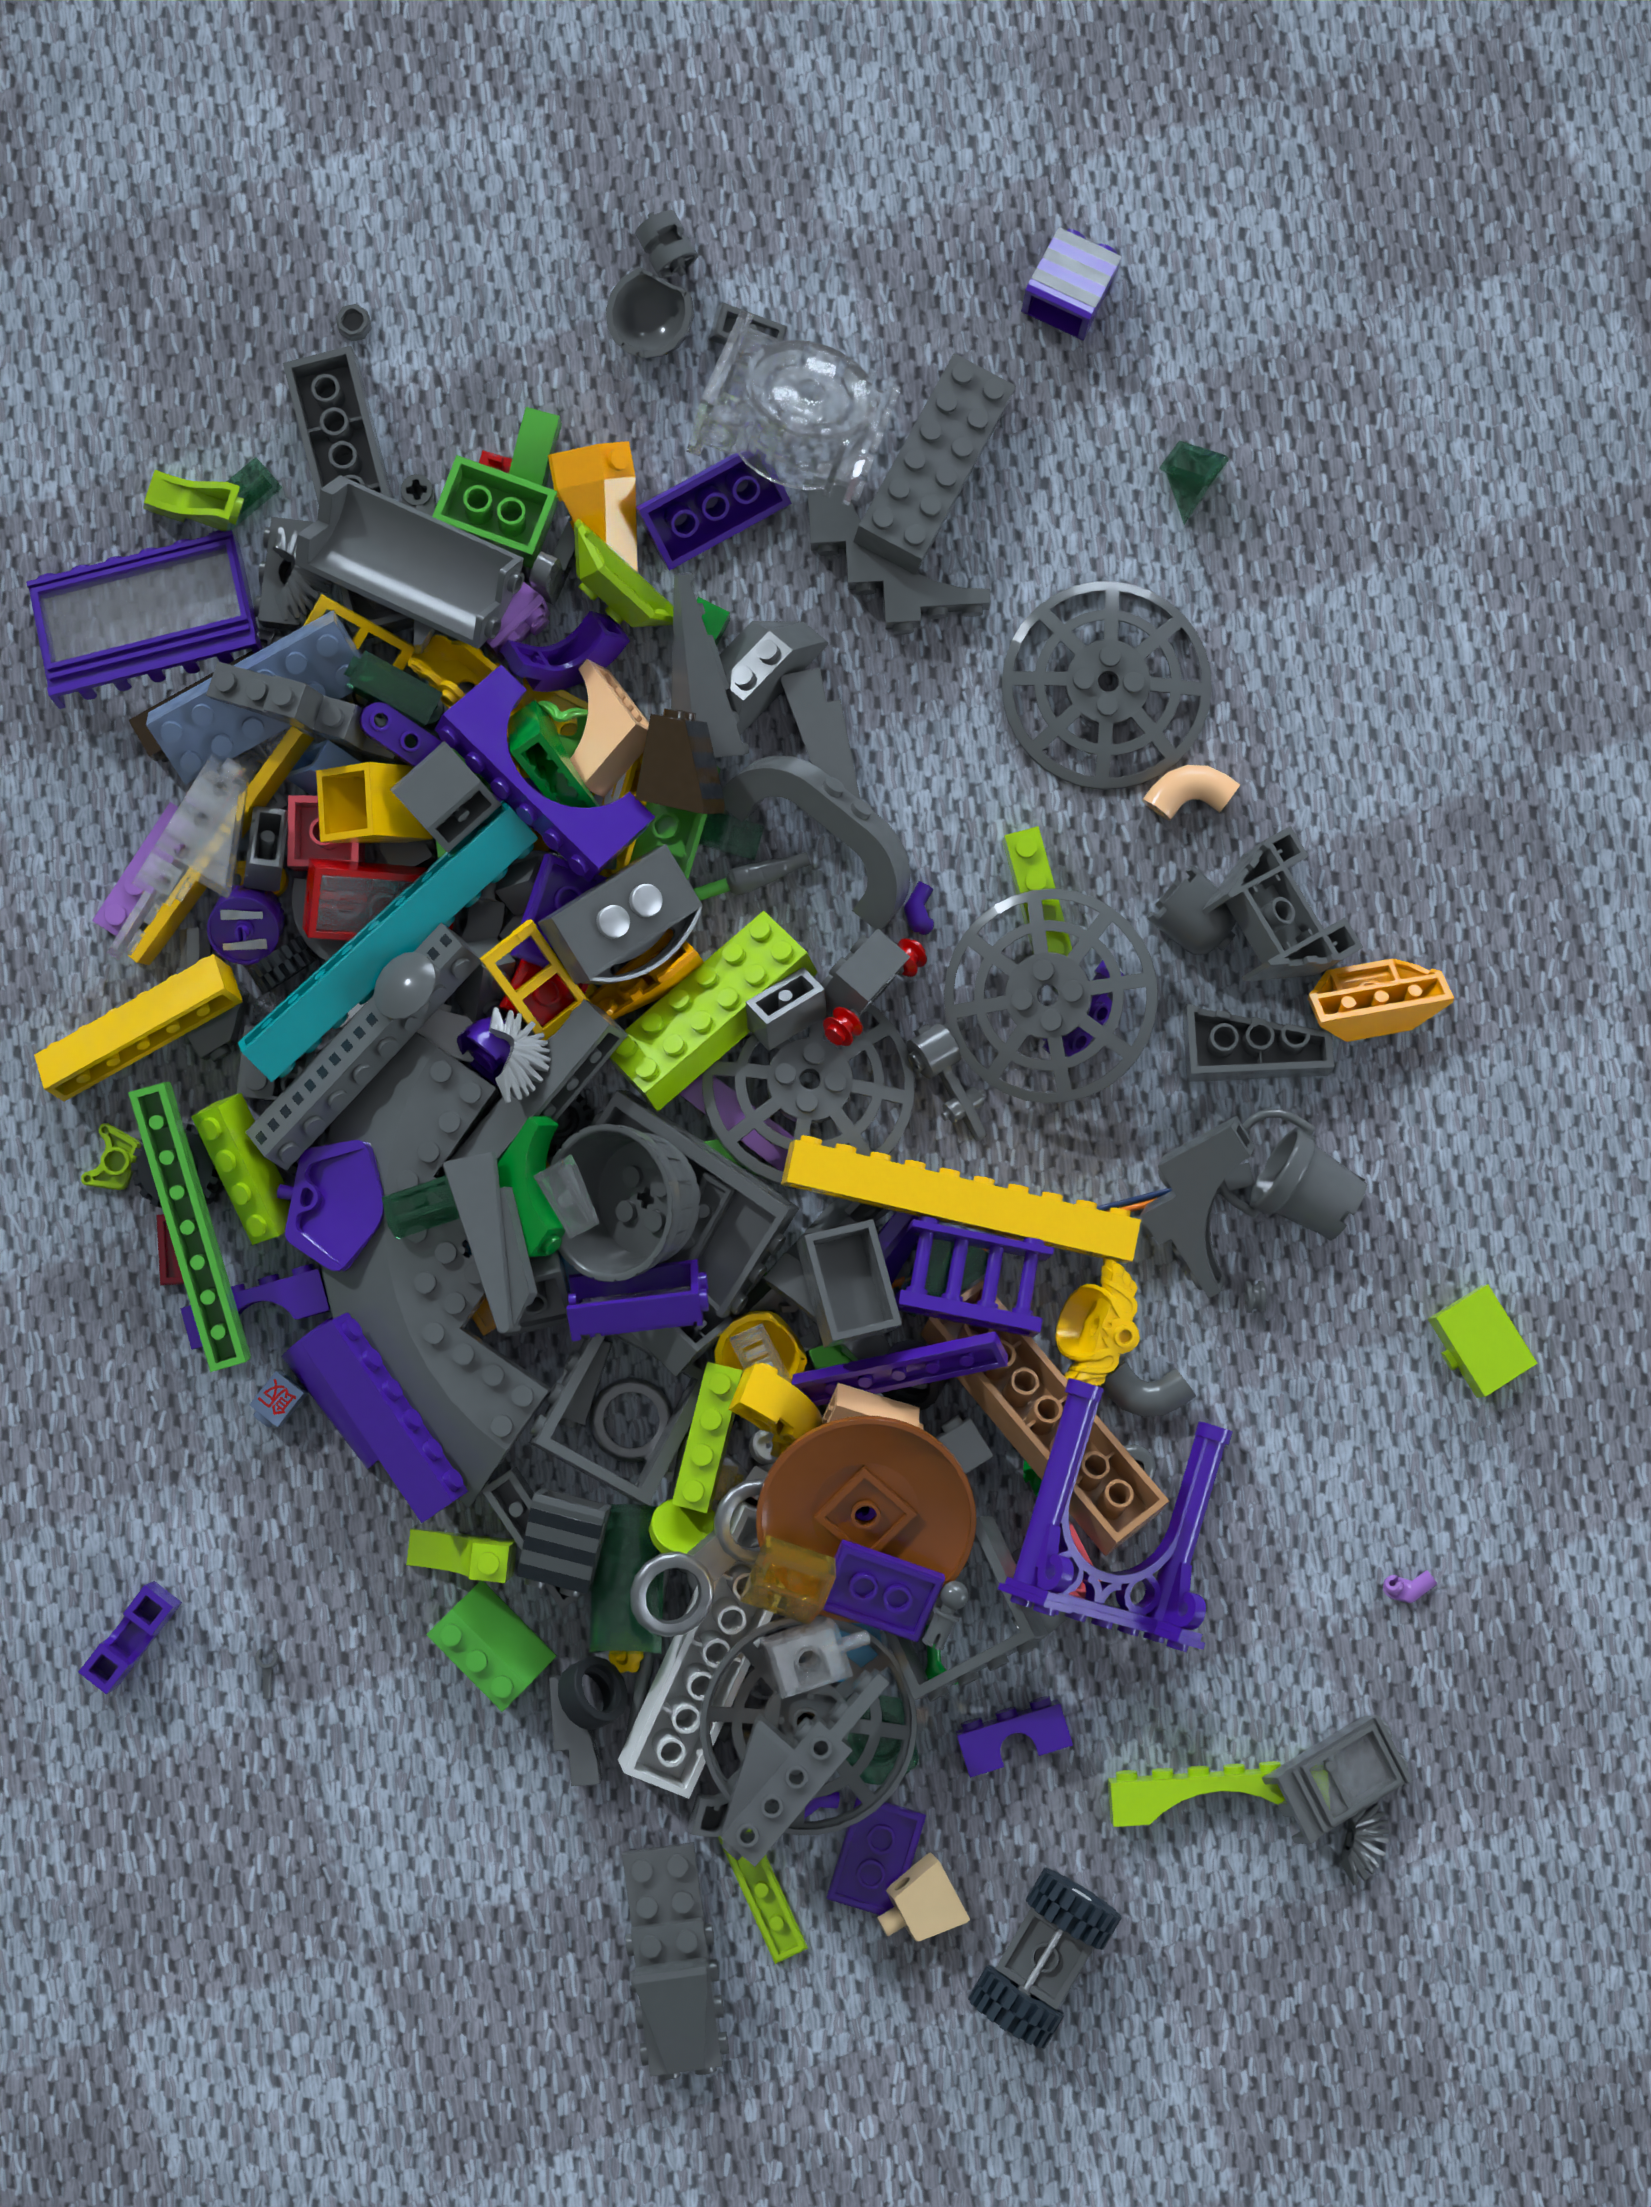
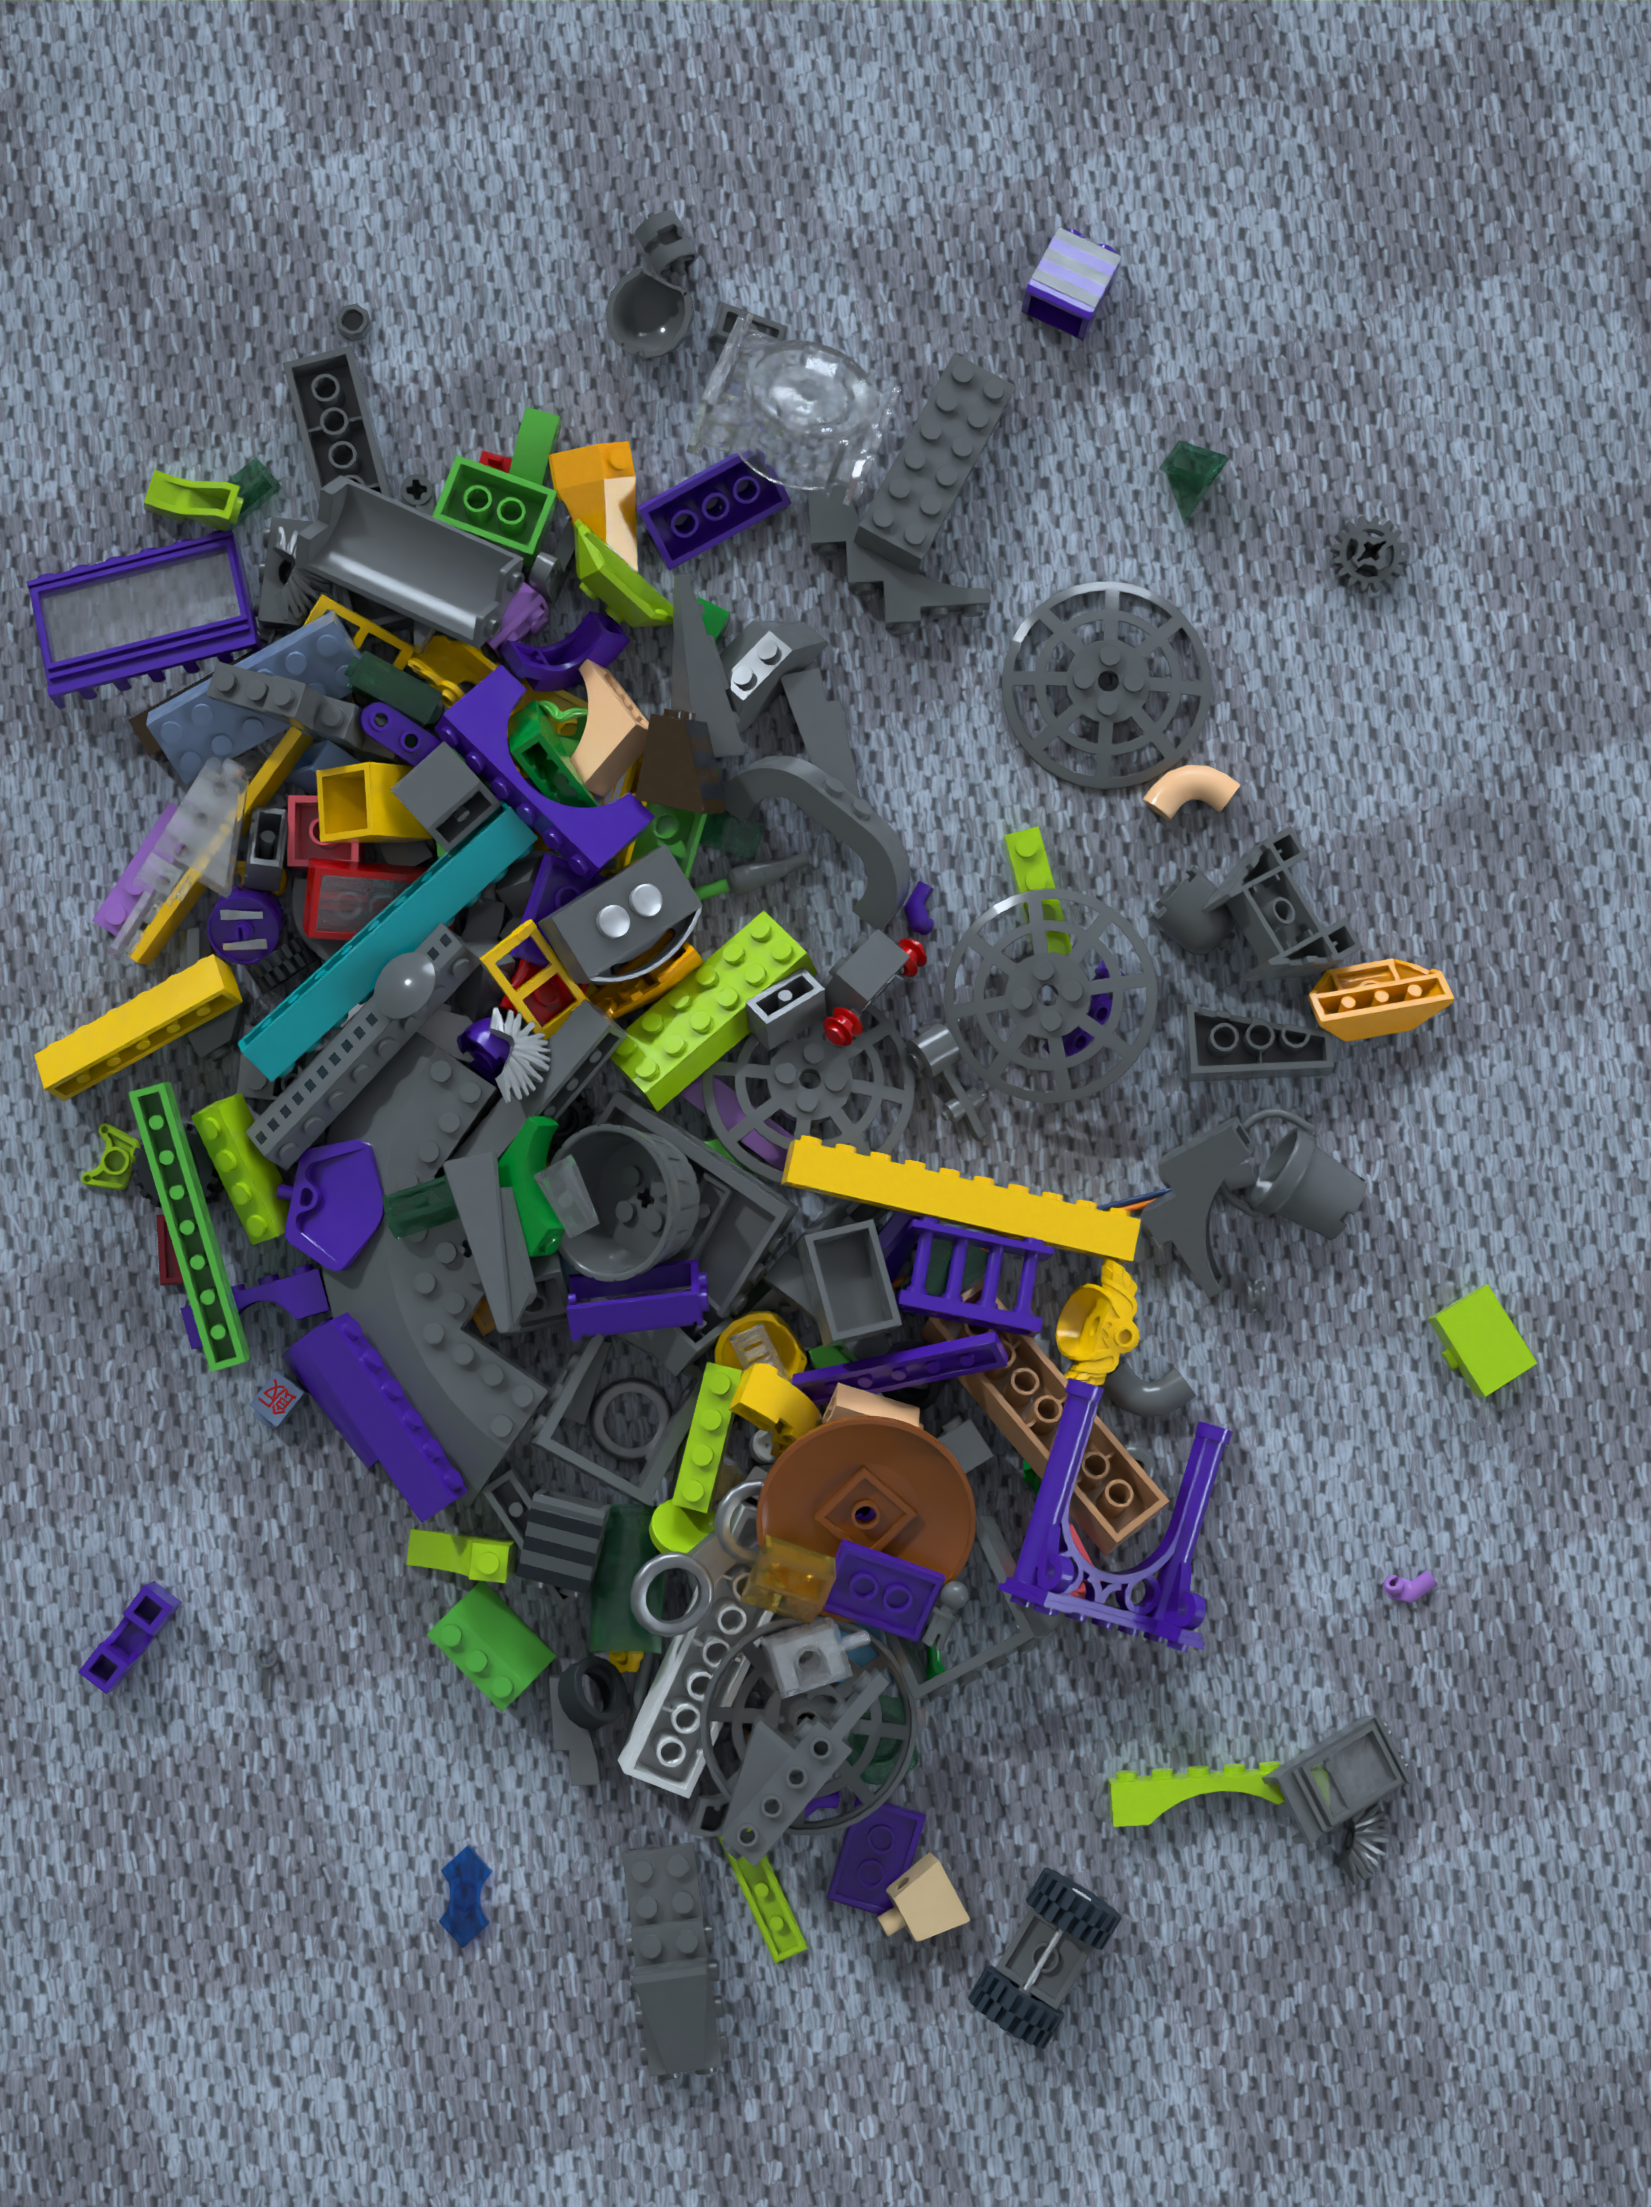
dark purple arch [956,1696,1073,1778] -> none
none -> clear blue tile [439,1844,493,1948]
none -> dark grey gear [1330,515,1408,594]

